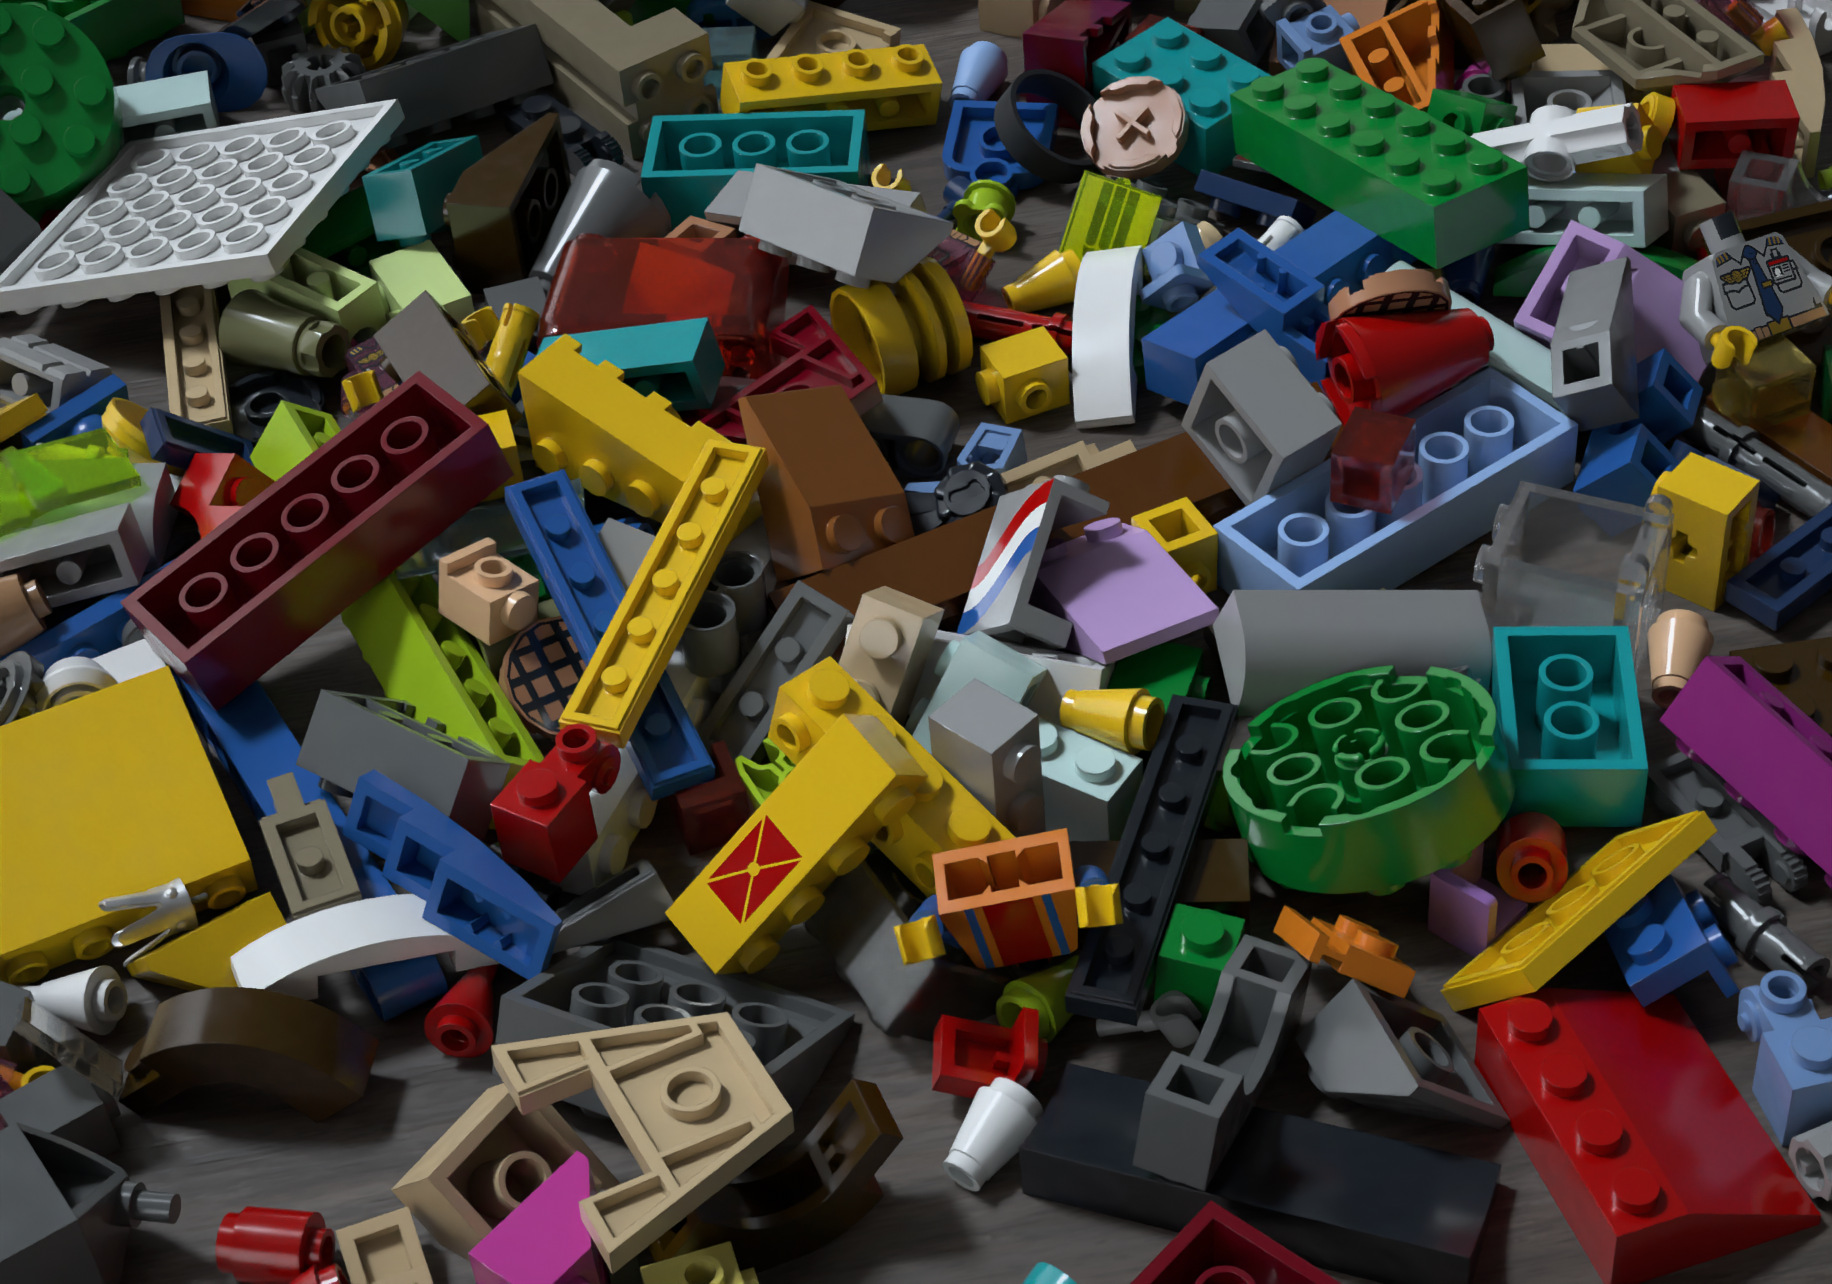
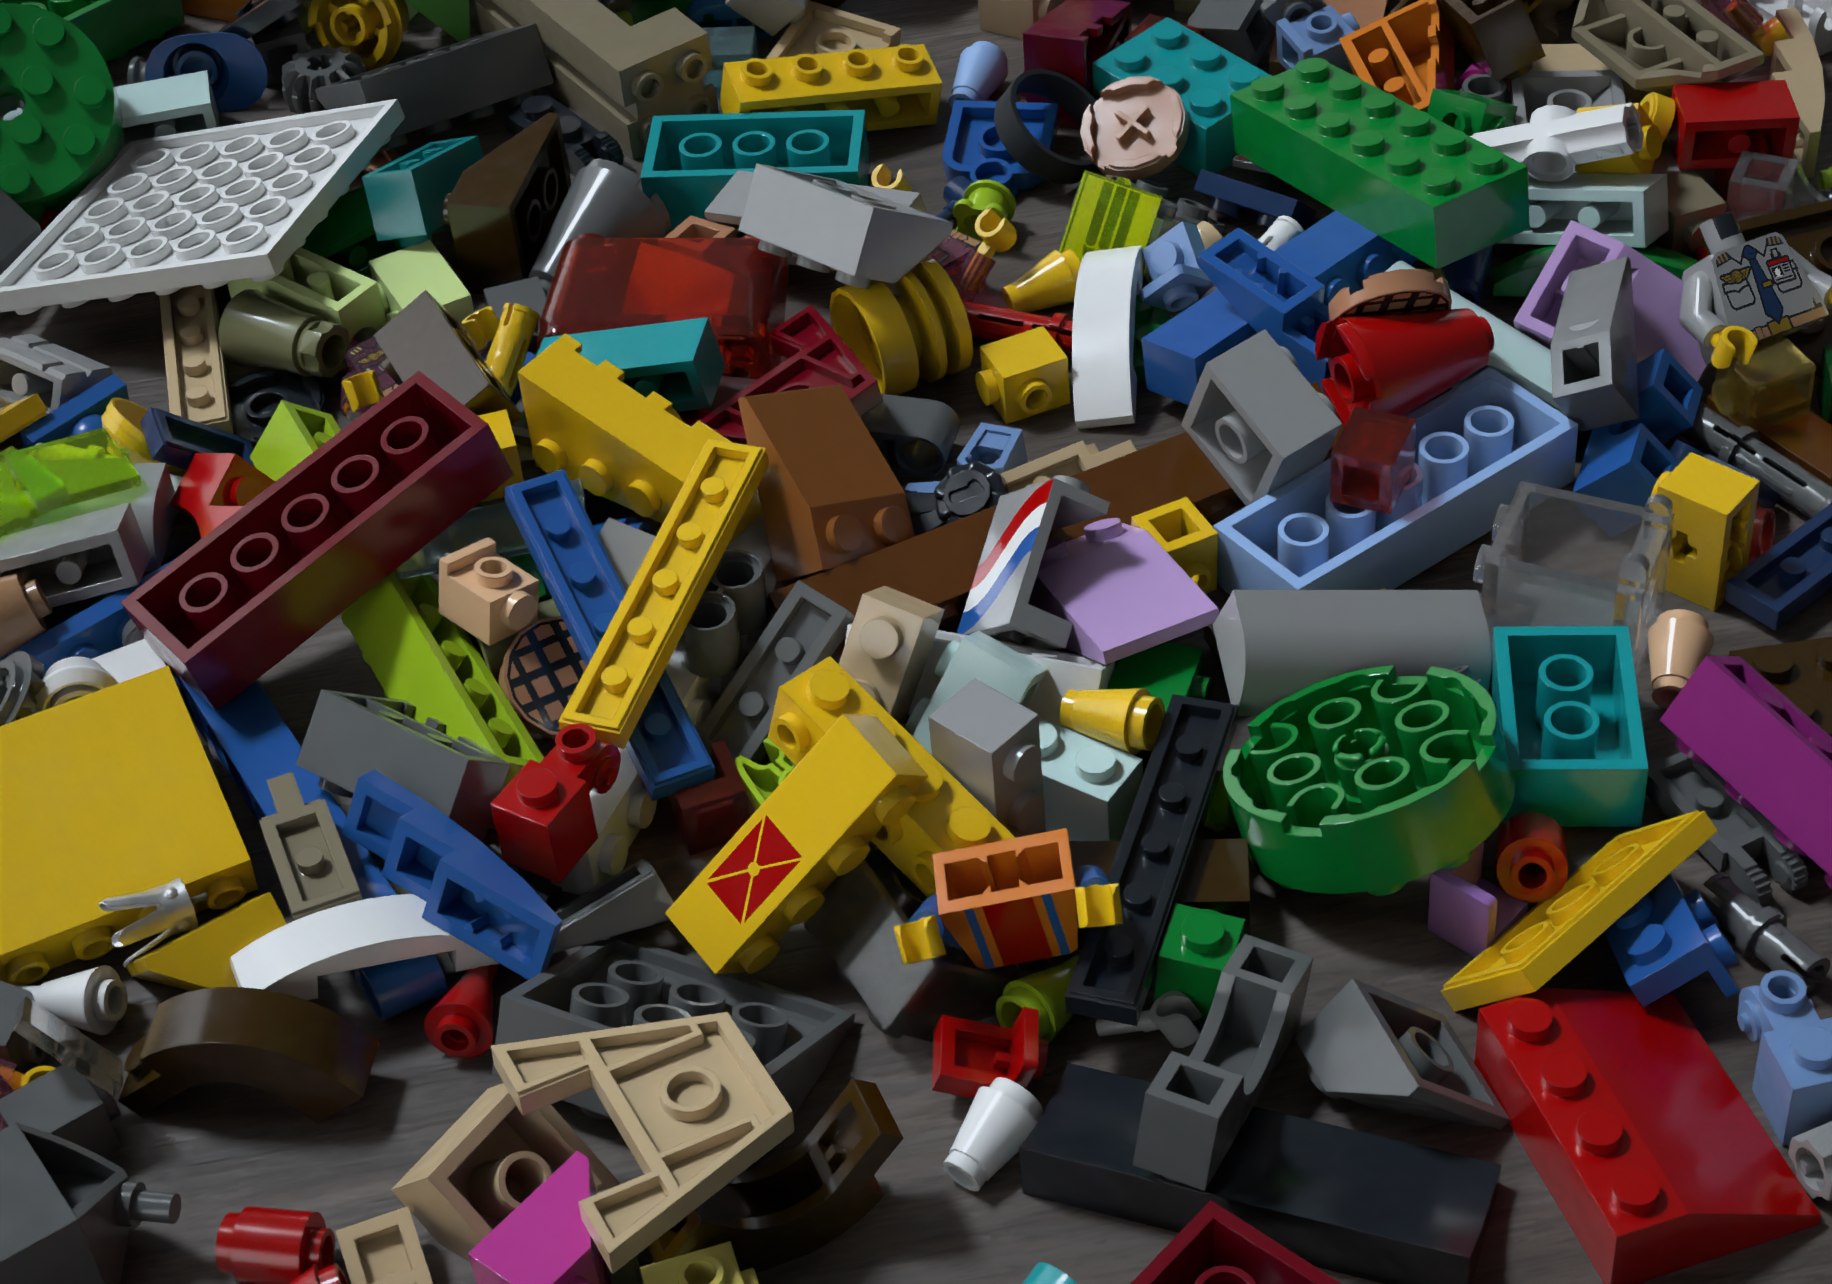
orange plate [1273,905,1416,999] -> none

